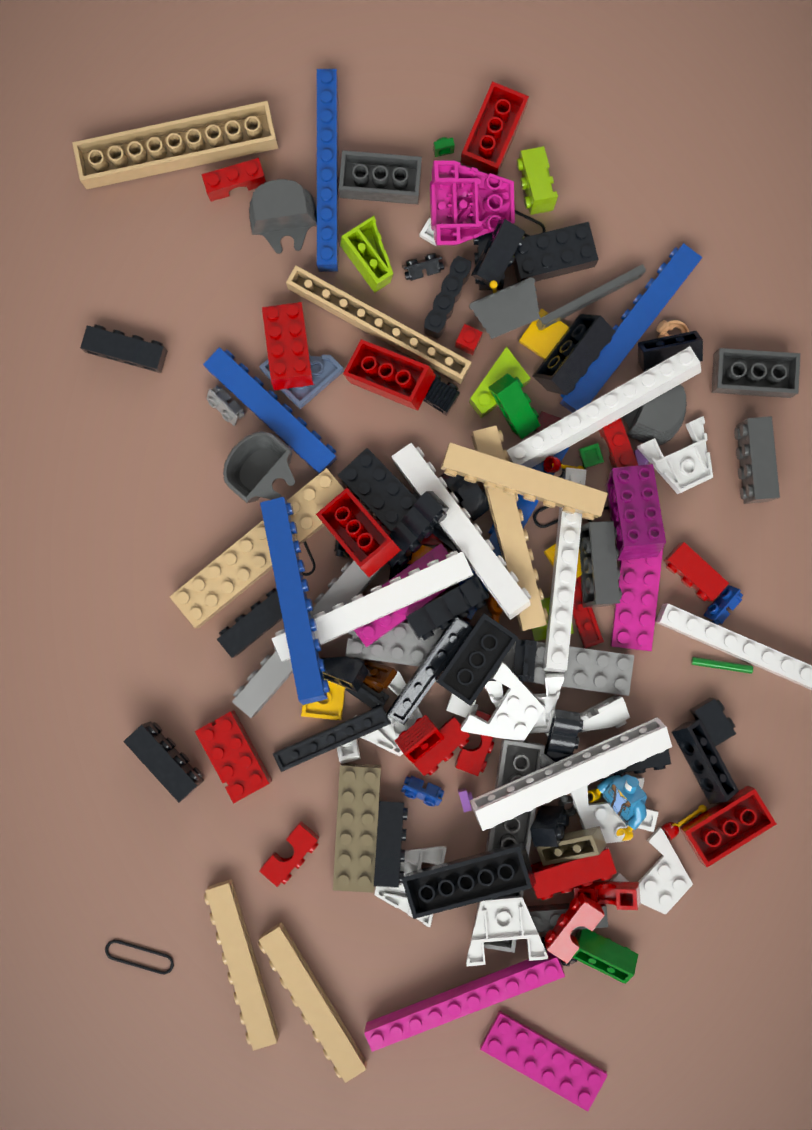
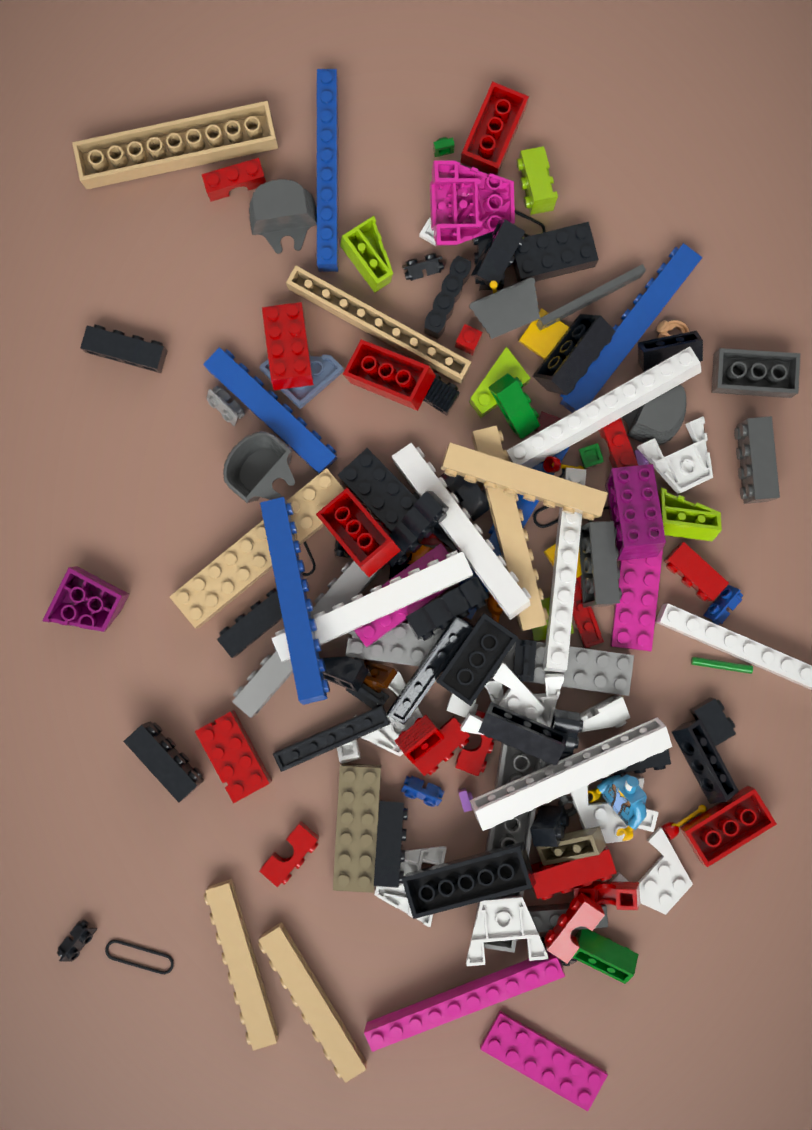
yellow tile [301,679,345,720] -> none
dark grey brick [339,150,422,205] -> none
none -> magenta wedge [42,566,129,632]
none -> black hinge [57,920,97,962]
none -> black brick [478,702,568,765]
none -> lime wedge [658,487,722,541]

